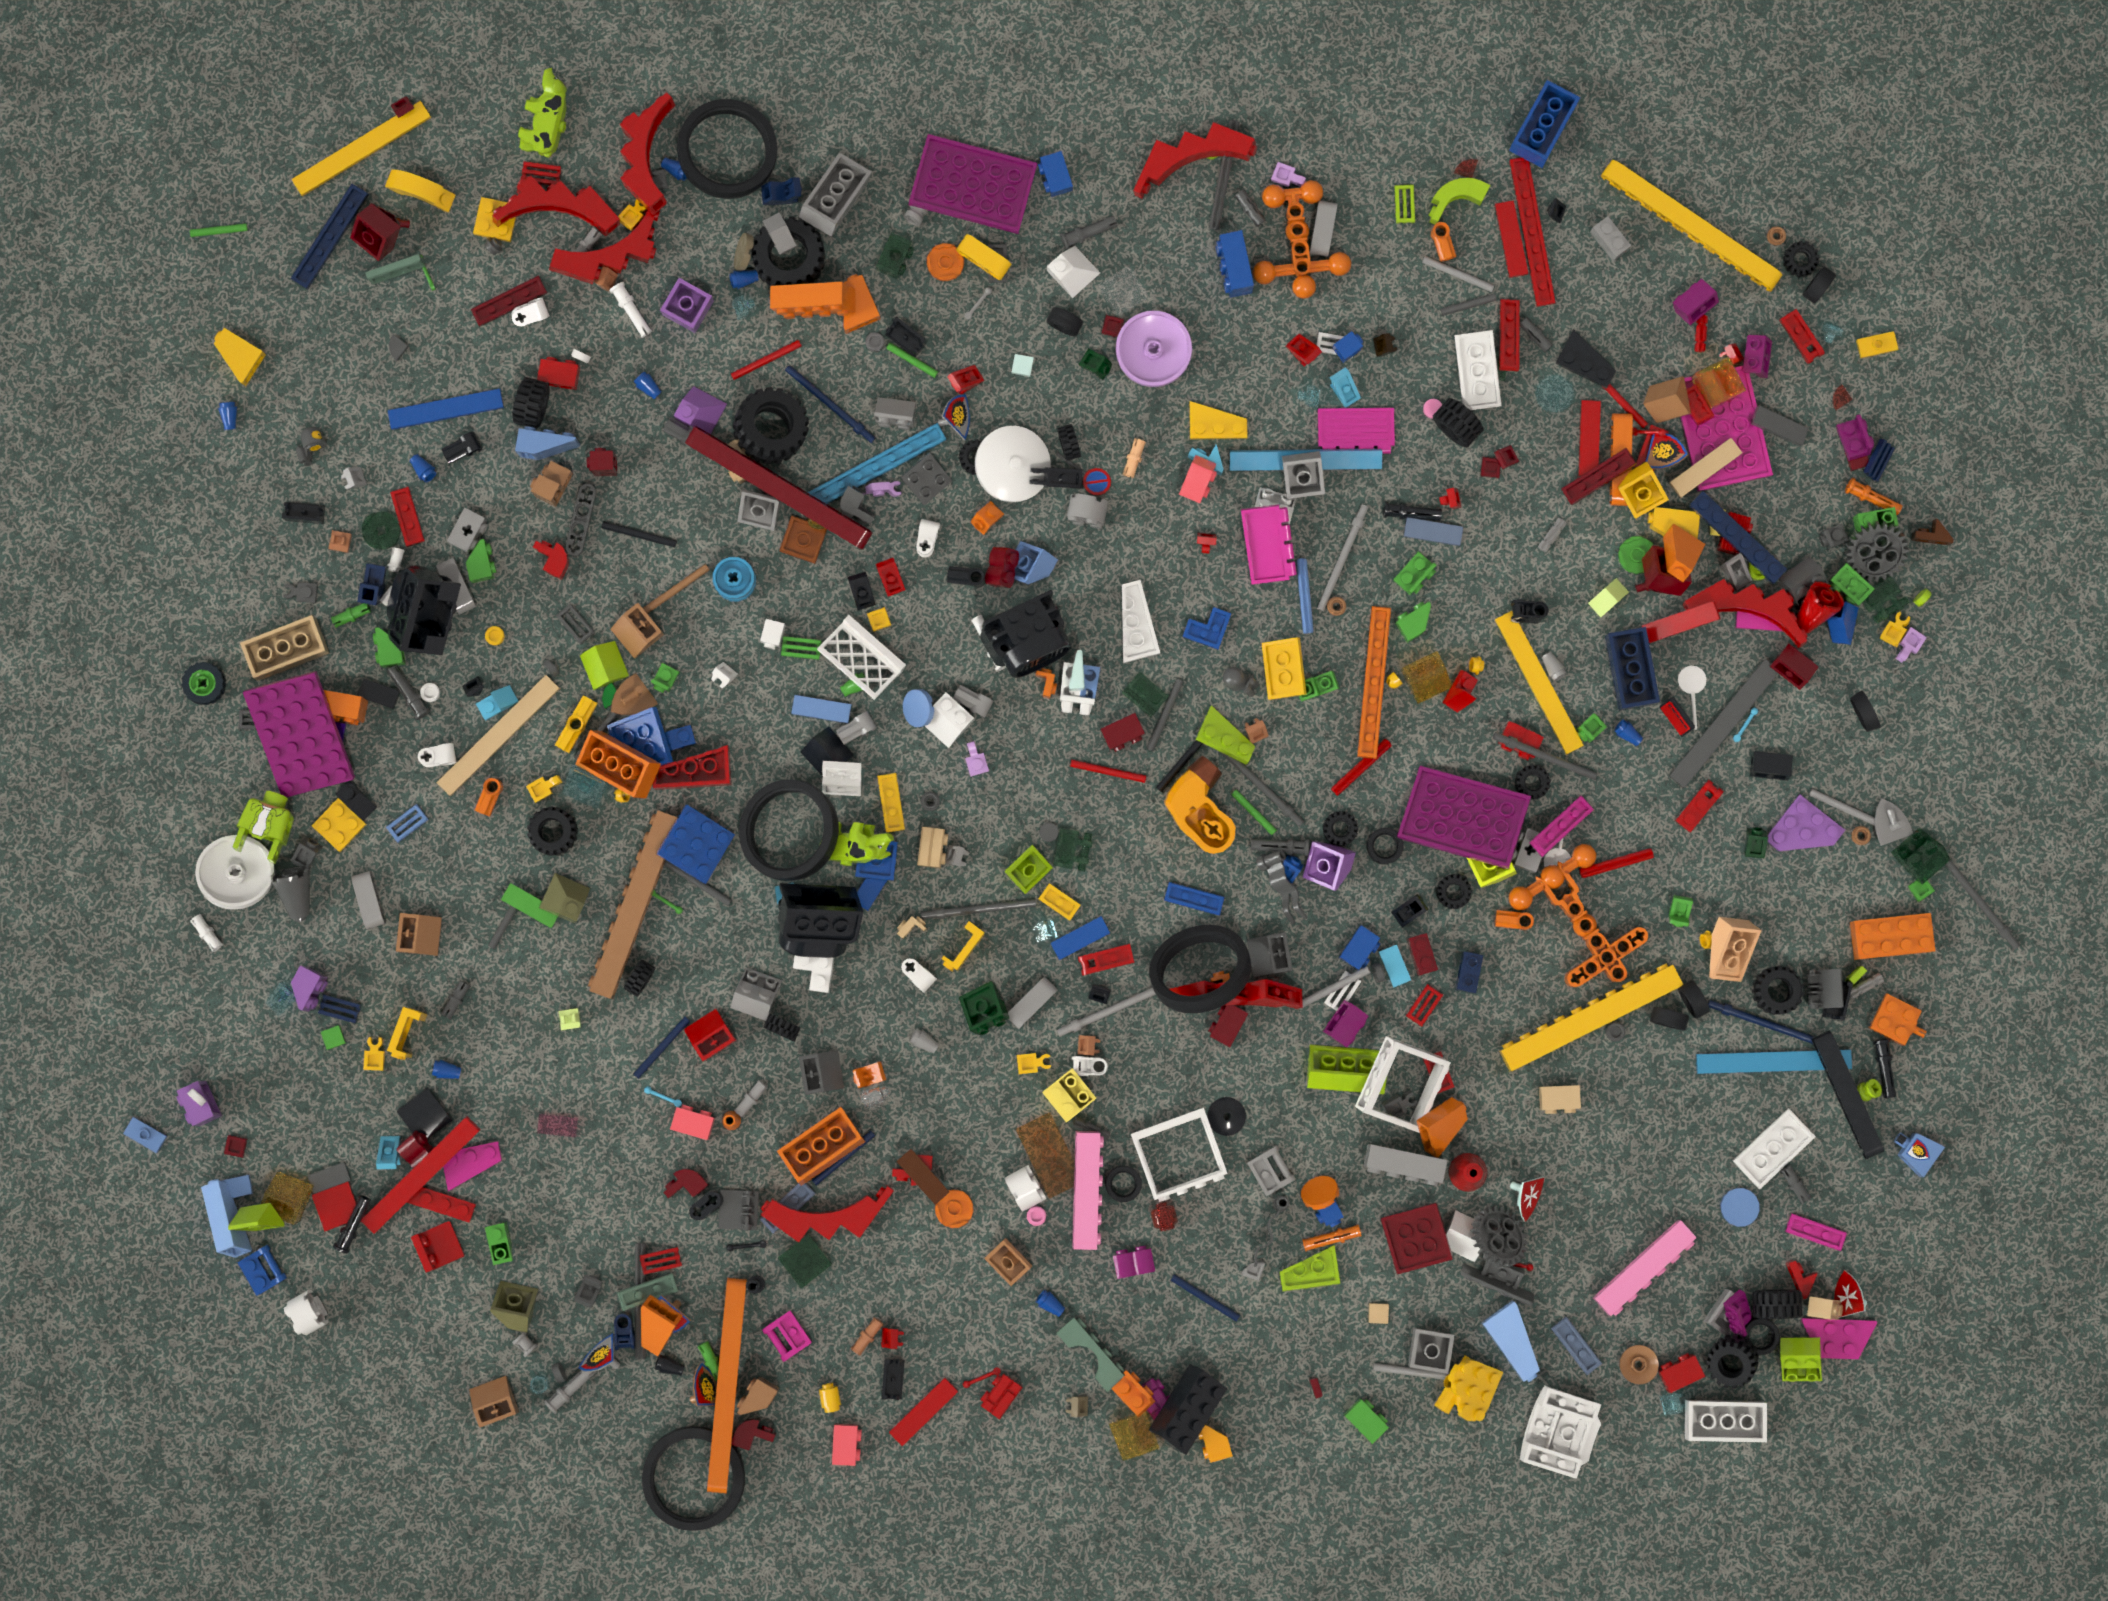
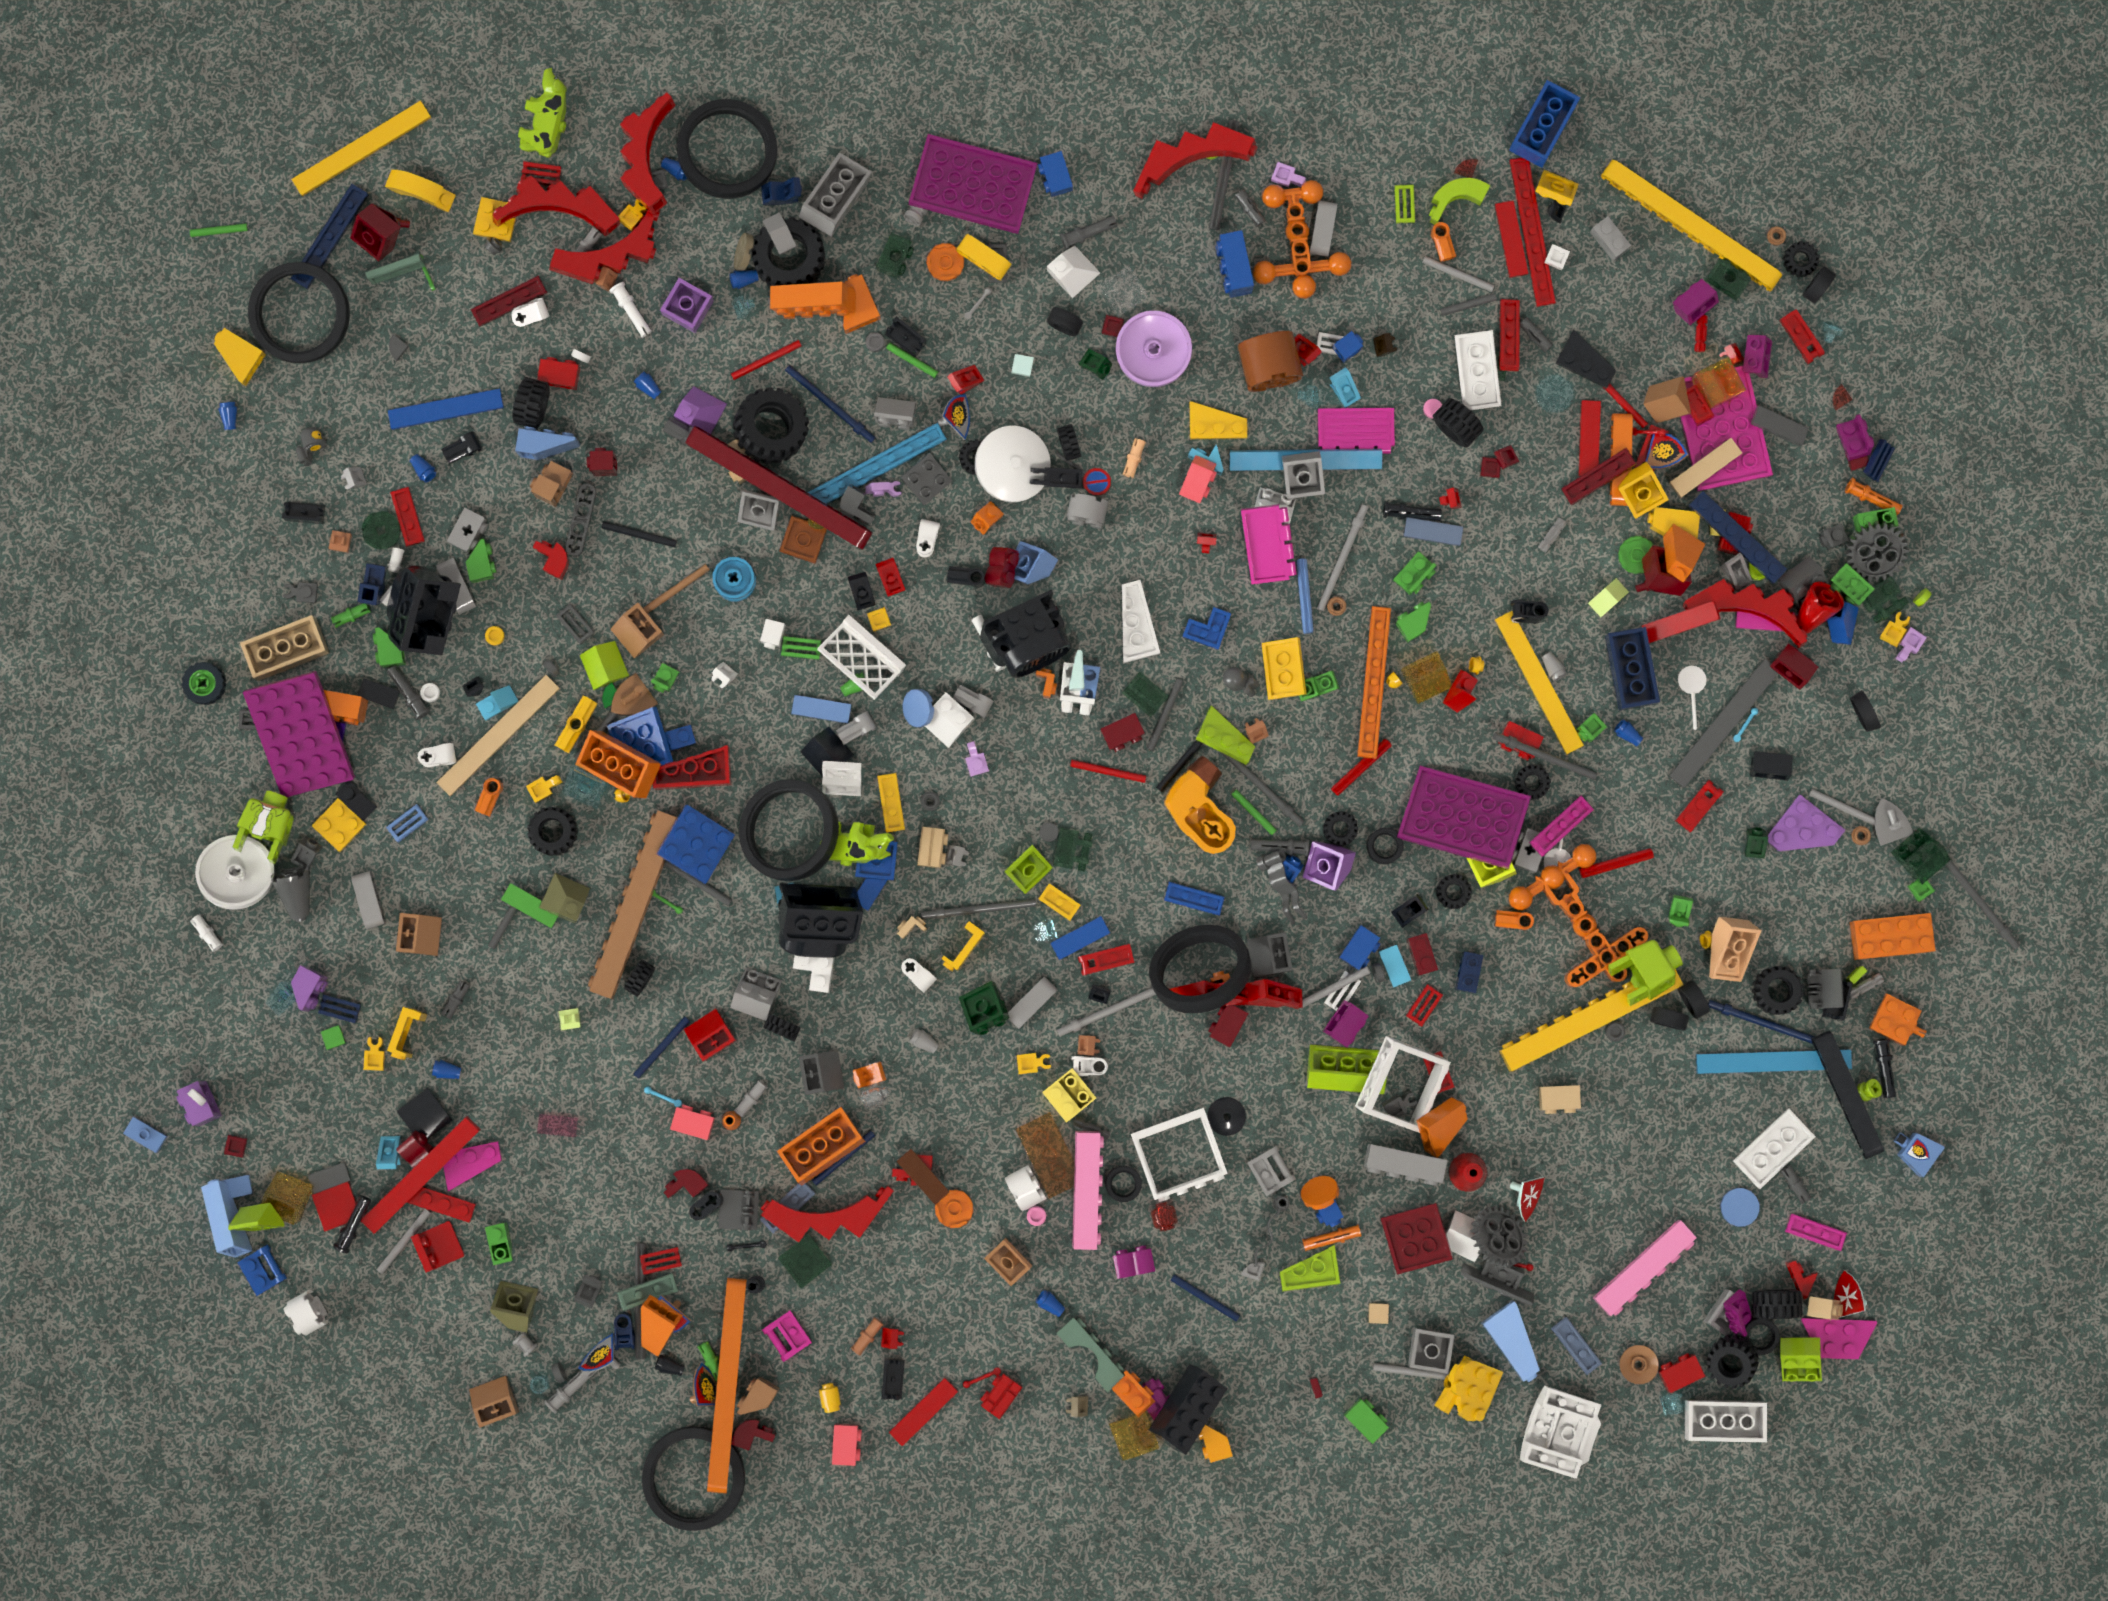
dark red tile [391,96,414,118] -> none
slope [1659,697,1695,737] -> none
yellow plate [1856,331,1898,359] -> none
reddish brown slope [1911,518,1954,546] -> none
none -> black tyre [248,262,350,363]
none -> light grey bar [376,1209,431,1274]
none -> dark orange brick [1237,331,1304,392]
none -> yellow plate [1535,170,1579,206]
none -> white tile [1544,244,1570,270]
none -> lime piece [1608,940,1683,1006]
none -> clear green brick [1705,258,1751,301]

